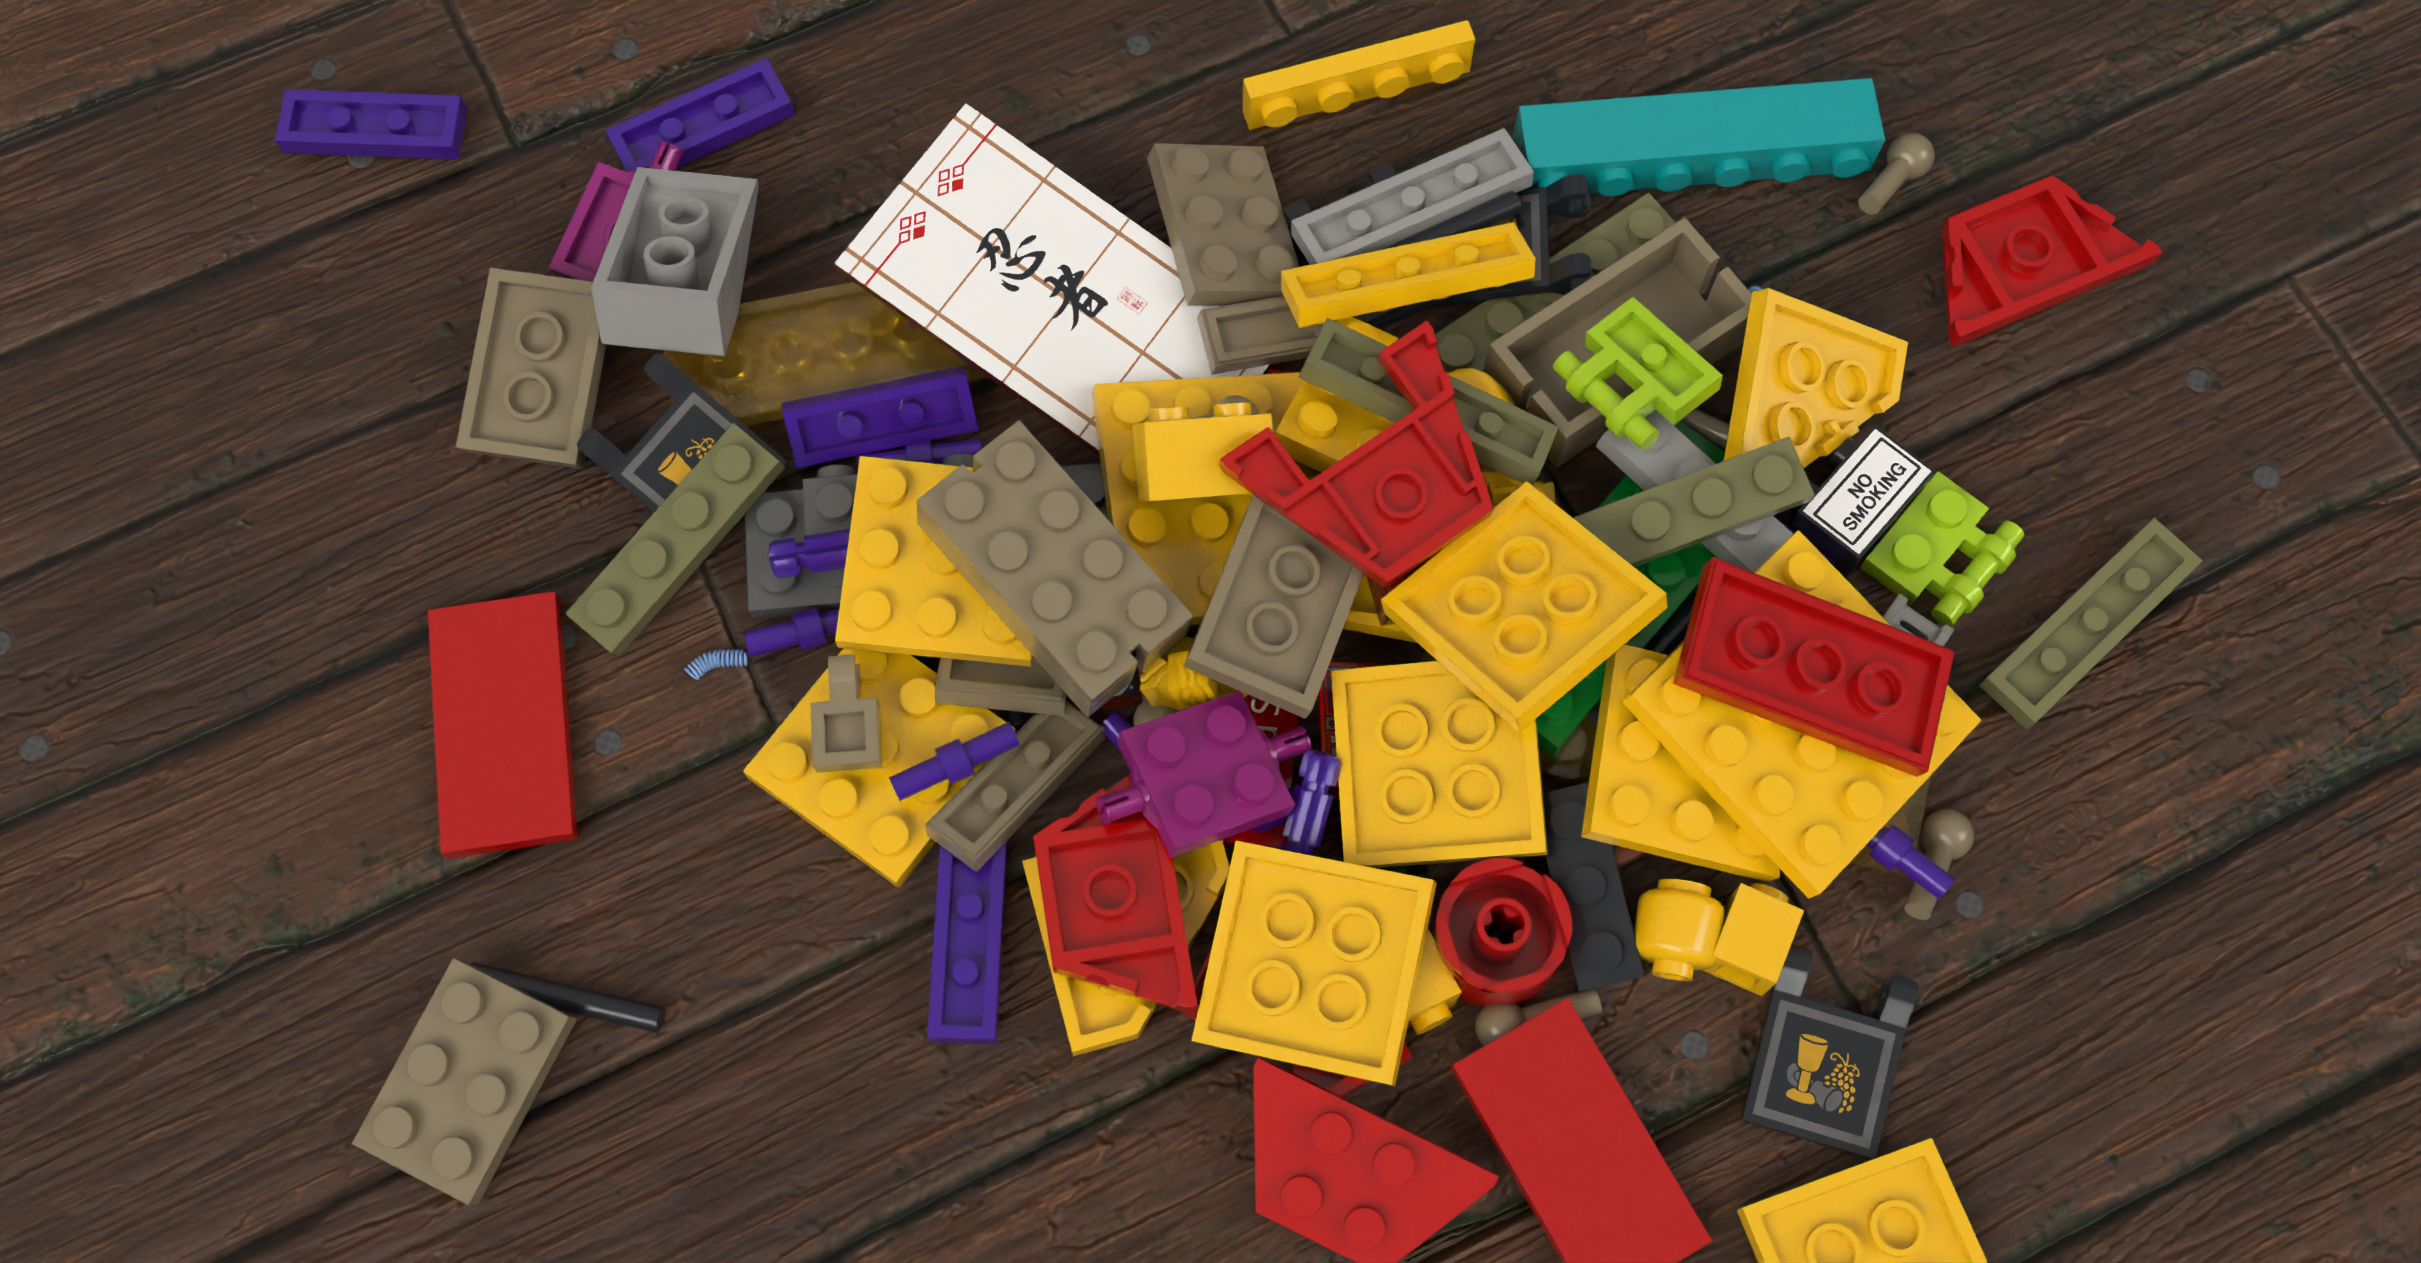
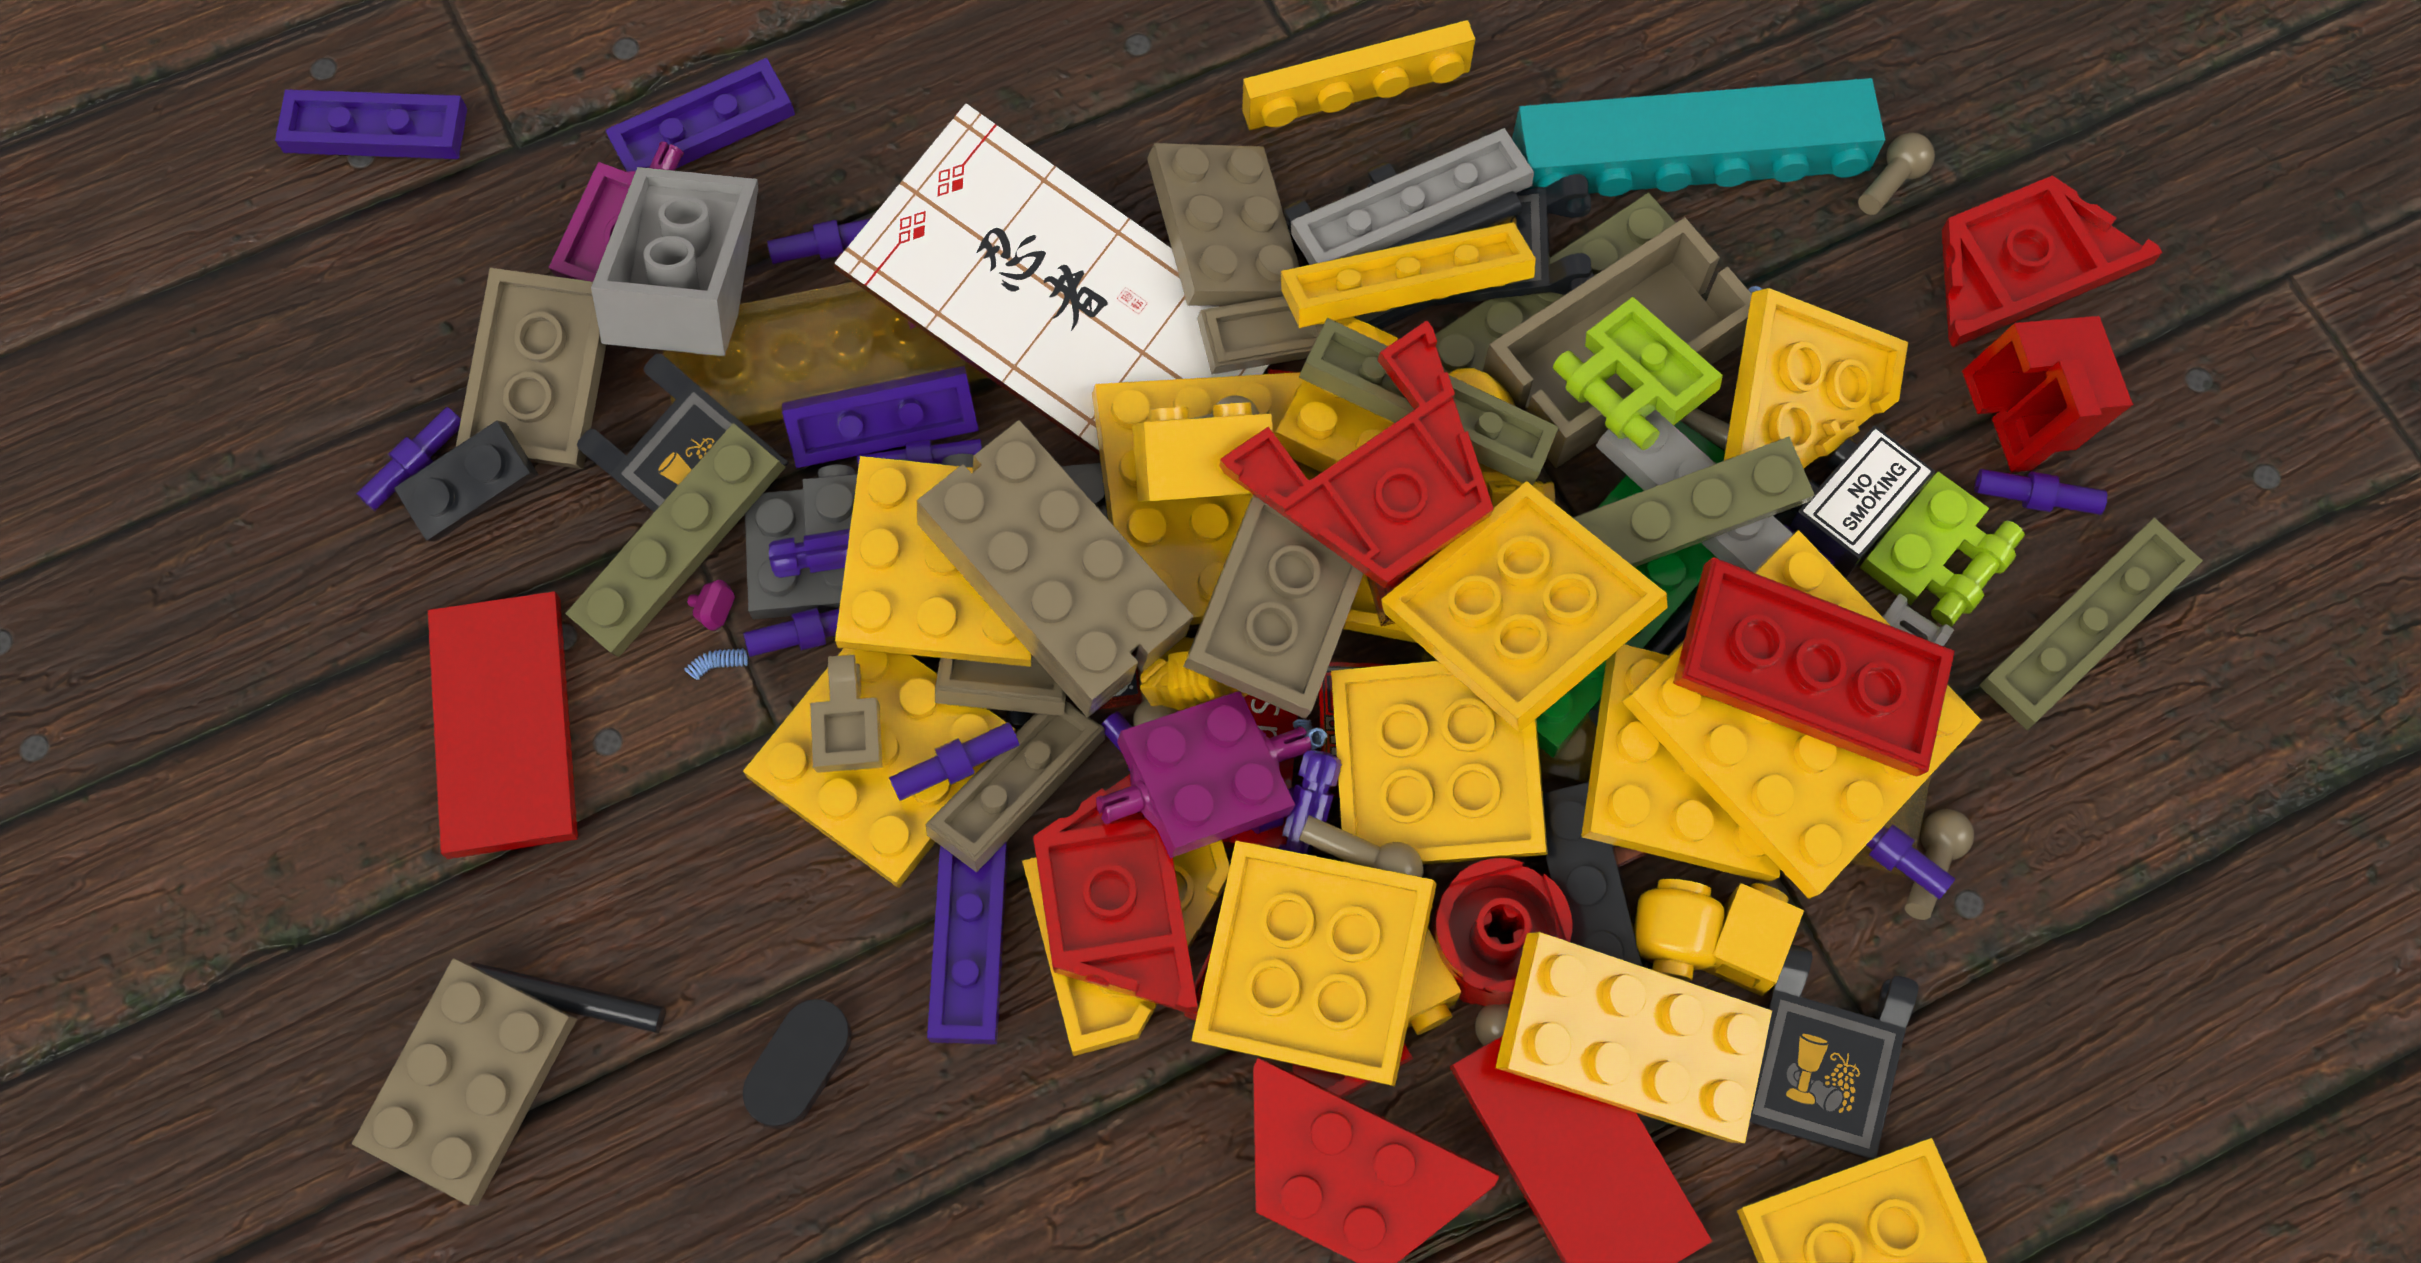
none -> dark purple bar [356,407,461,511]
none -> black plate [394,420,538,542]
none -> magenta rock [687,580,735,631]
none -> black tile [743,999,851,1129]
none -> dark purple bar [767,218,871,264]
none -> light blue leg [1293,719,1328,750]
none -> dark tan bar [1298,815,1423,877]
none -> yellow plate [1495,932,1772,1144]
none -> red plate [1962,316,2133,473]
none -> dark purple bar [1974,469,2107,515]

